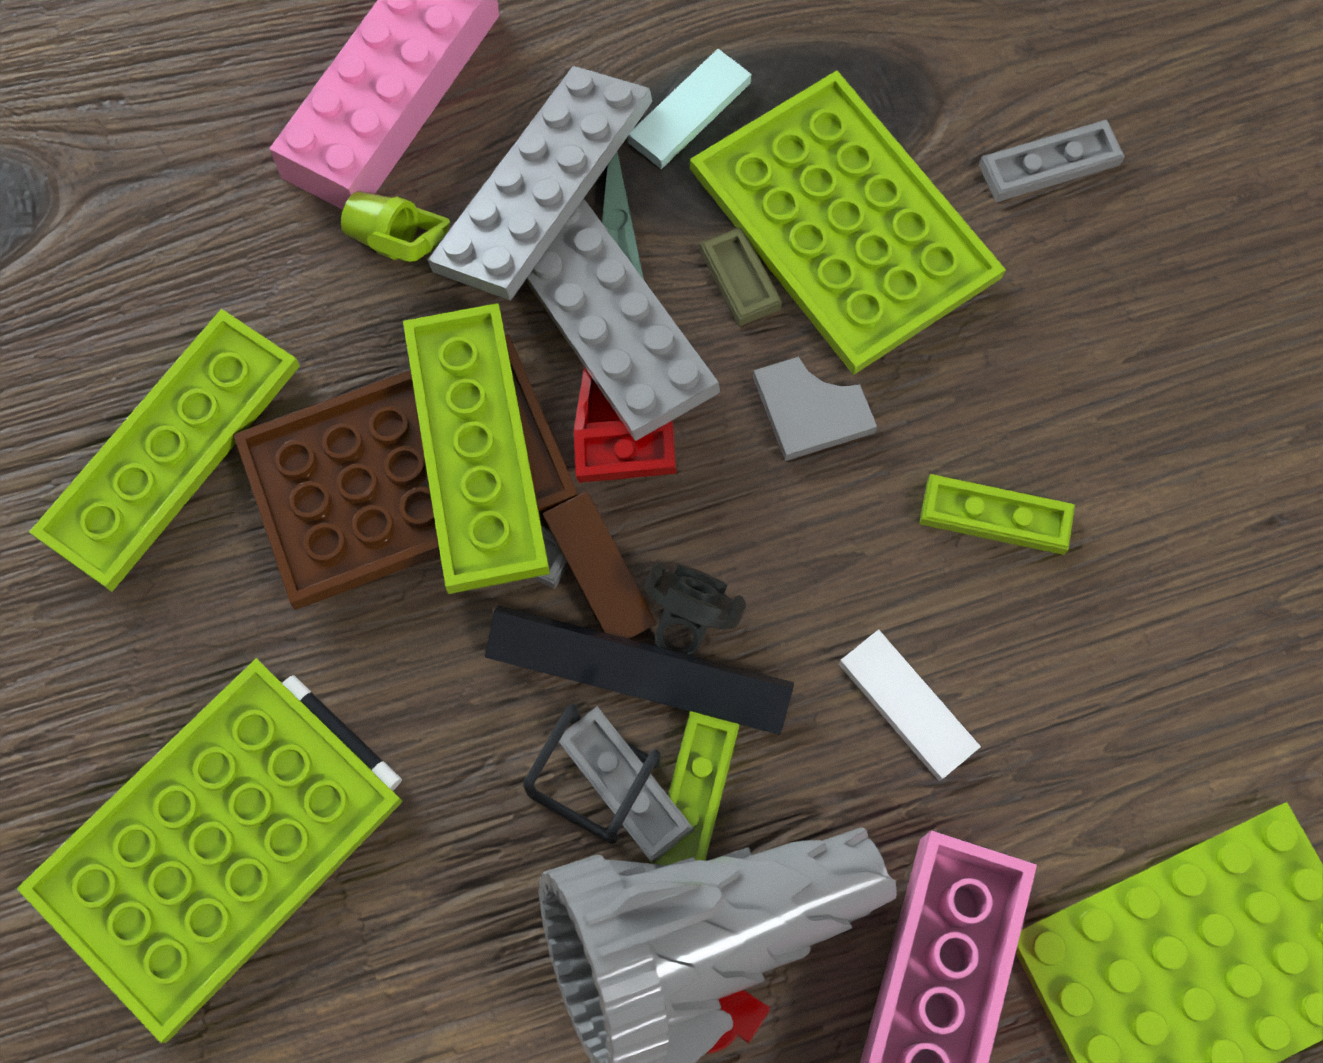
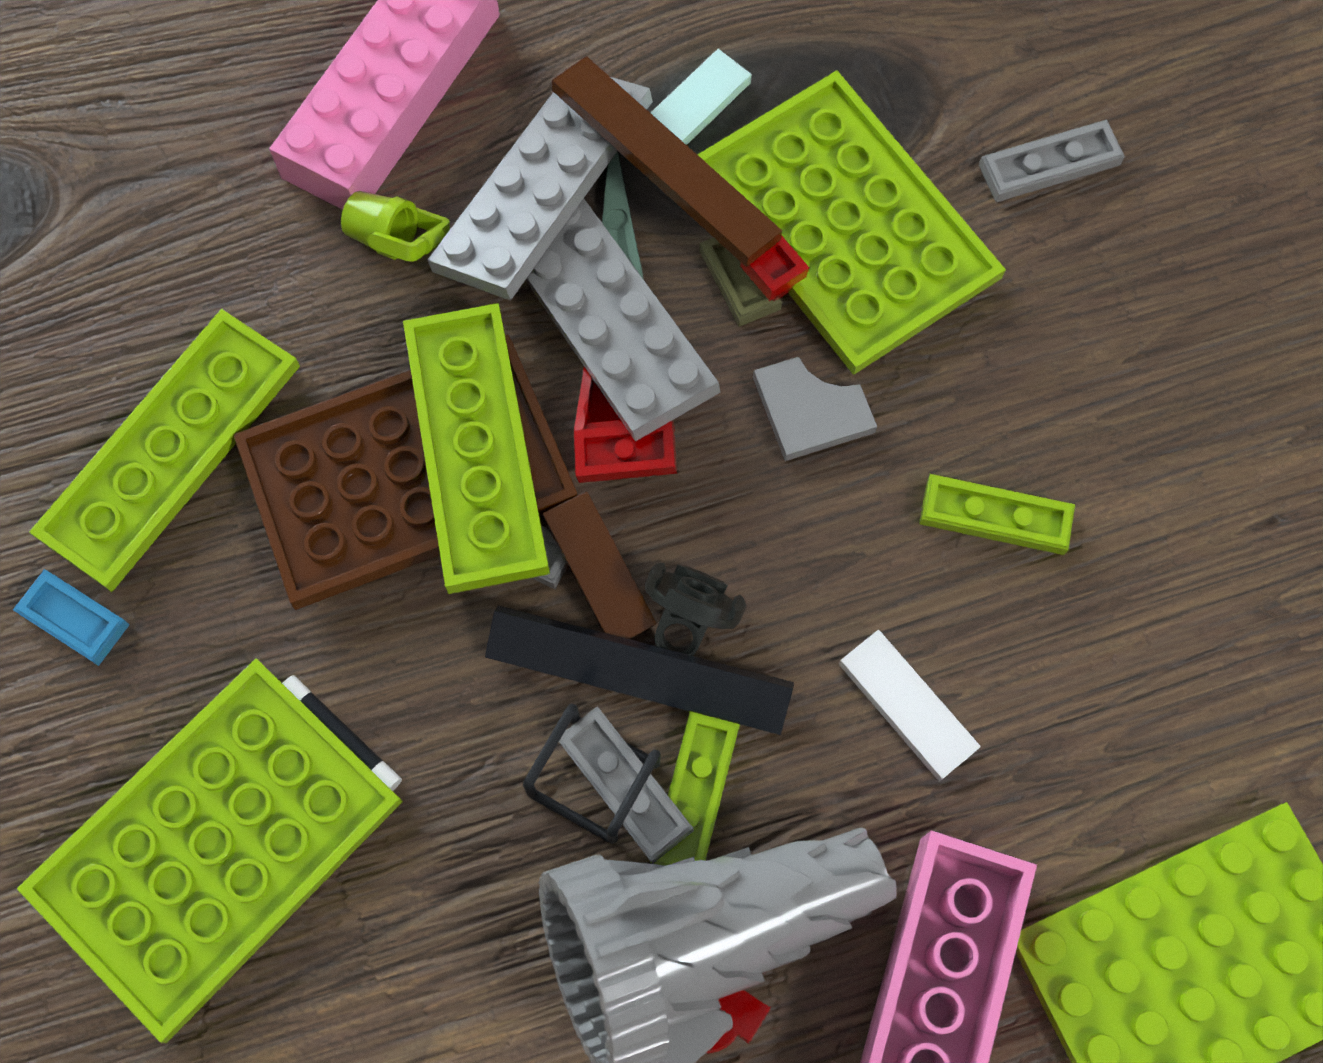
none -> dark azure tile [13,569,130,666]
none -> reddish brown tile [552,56,782,267]
none -> red tile [740,235,809,302]

